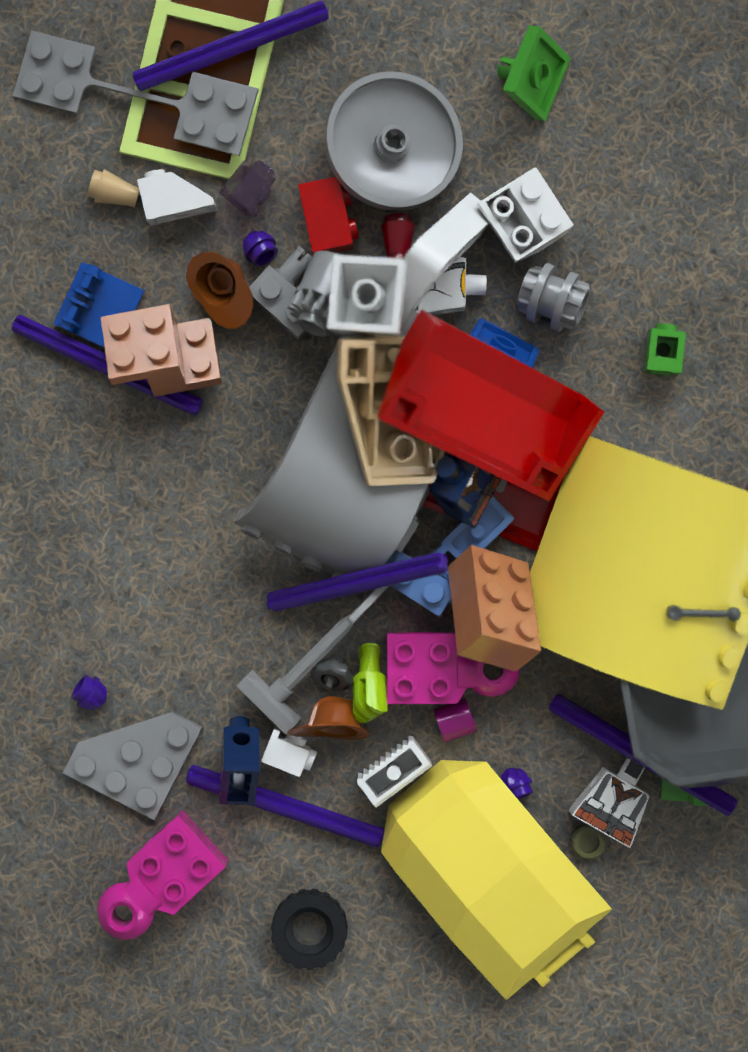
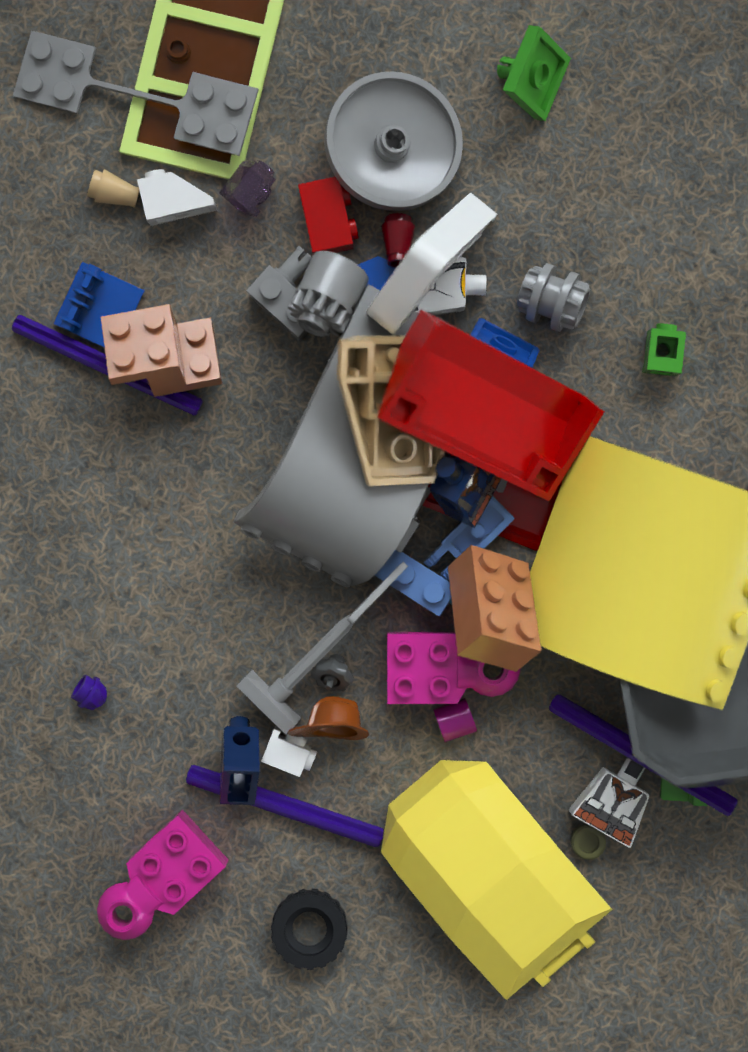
light grey plate [63,711,203,820] -> none
dark purple axle [132,1,329,91] -> none
dark orange piece [186,251,254,329] -> none
dark purple plate [243,231,278,266] -> none
dark purple axle [266,552,448,612] -> none
white slope [327,255,407,336] -> none
lime arm [353,643,388,723] -> none
white brick [357,736,432,807] -> none
white slope [477,167,574,263] -> none
dark purple plate [500,768,533,800] -> none
dark grey hinge [666,605,741,621] -> none

